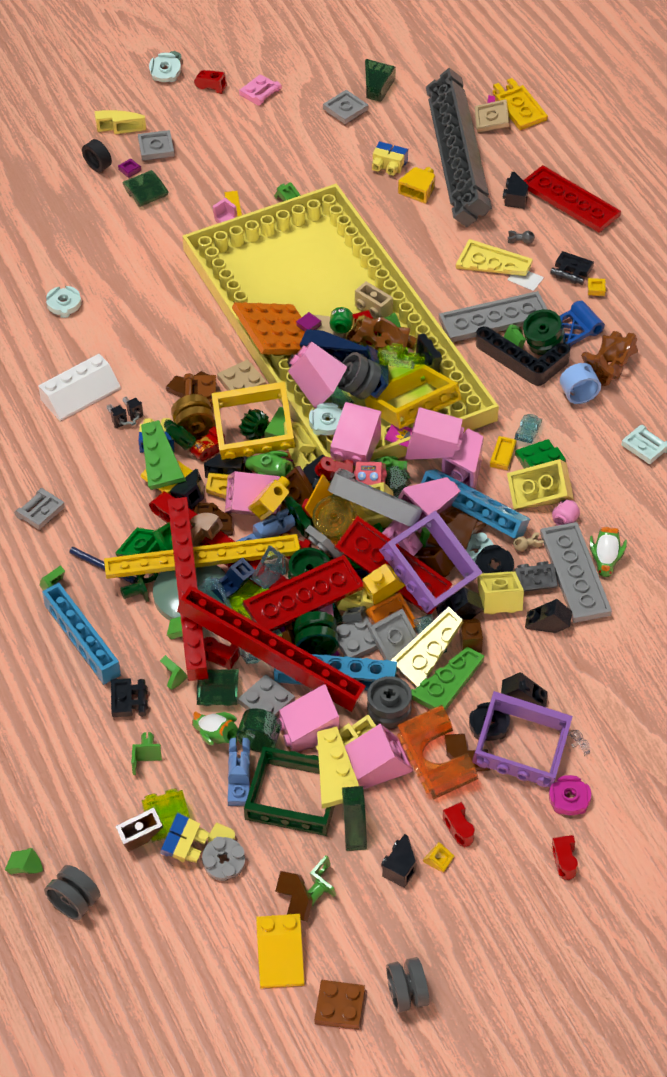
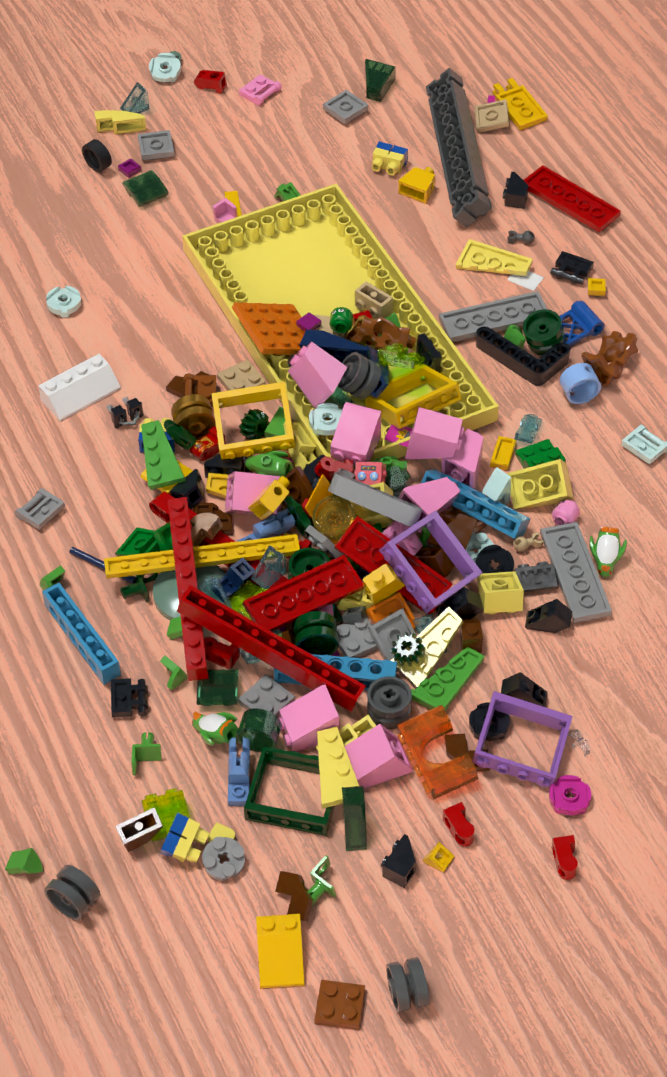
none -> clear light blue slope [120,82,150,114]
none -> dark green gear [391,632,425,667]
none -> light aqua slope [482,467,511,505]

